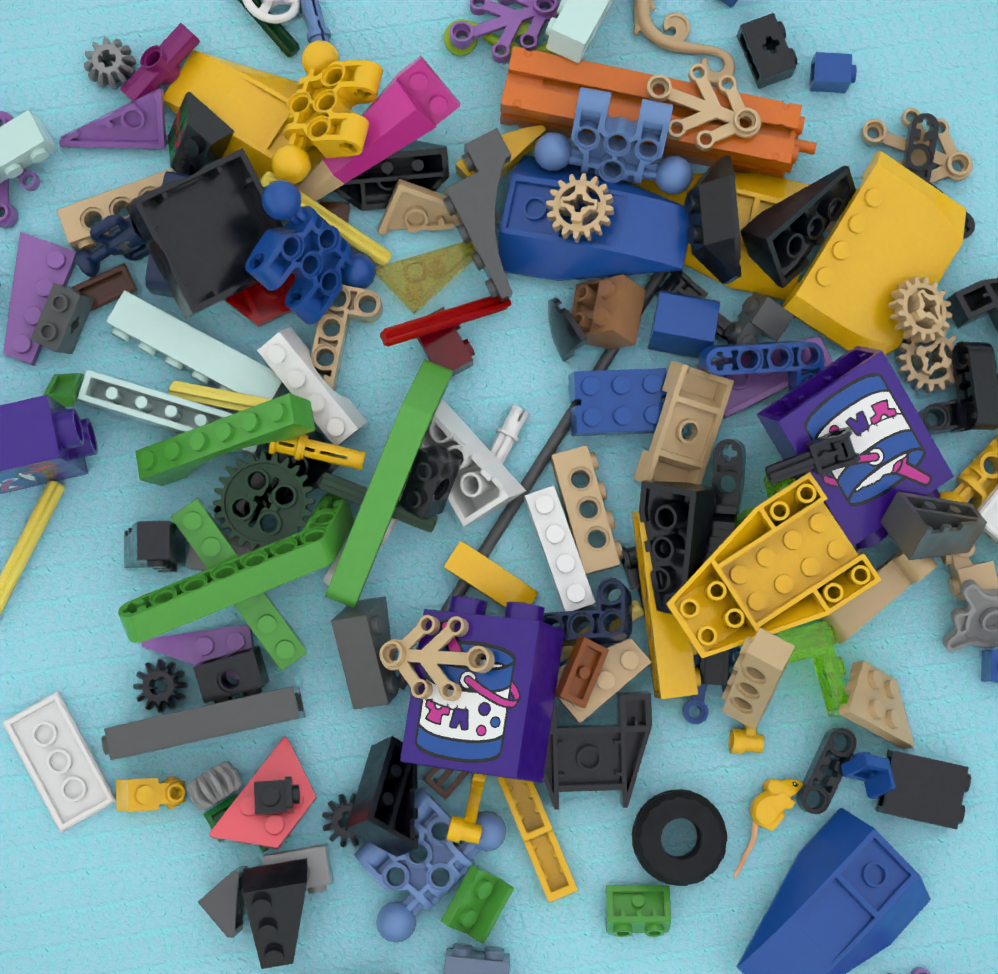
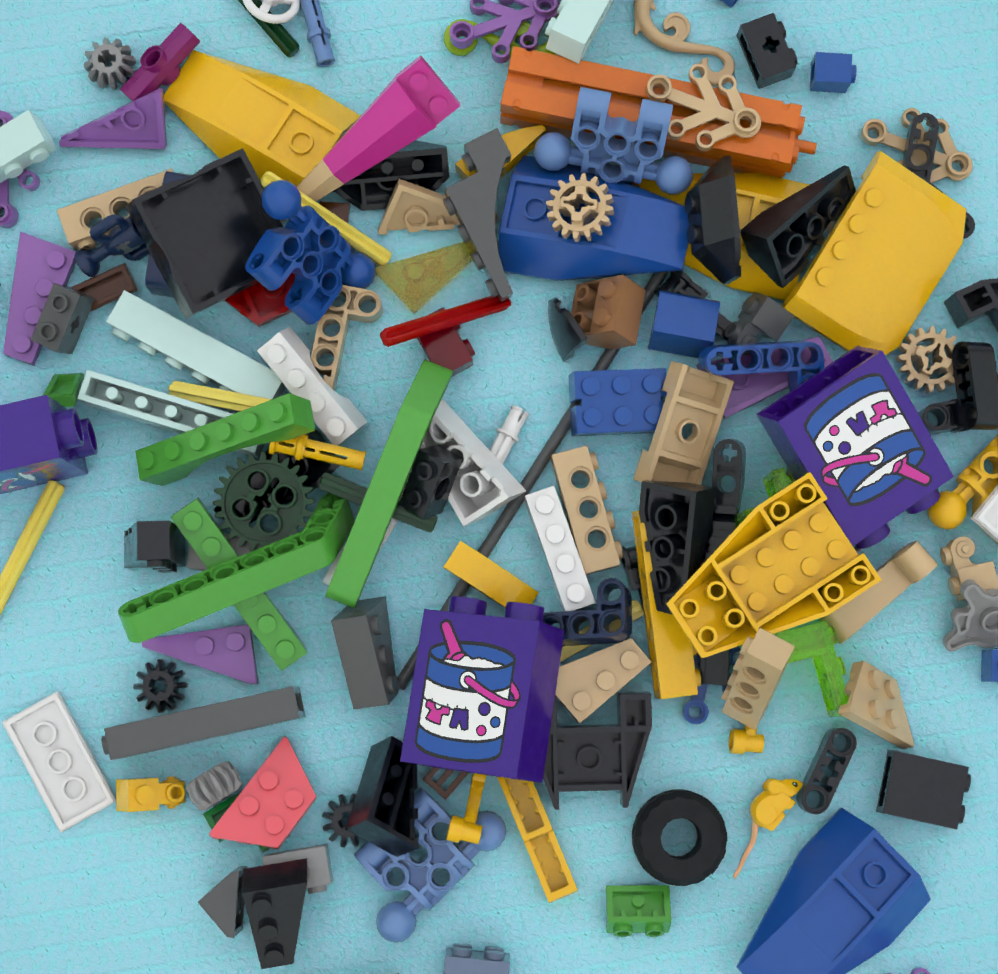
black slope [168,92,234,175] -> none
black brick [193,646,270,704] -> none
black bracket [254,776,300,816] -> none
yellow connector [271,40,384,184] -> none
tan plant [379,615,495,701] -> none
bright green bracket [441,865,514,943] -> none
dark orange plate [554,636,609,708] -> none
black connector [765,427,861,484] -> none
blue bracket [841,752,896,799] -> none
dark grey wedge [880,491,987,560] -> none
tan gear [888,276,952,344] -> none

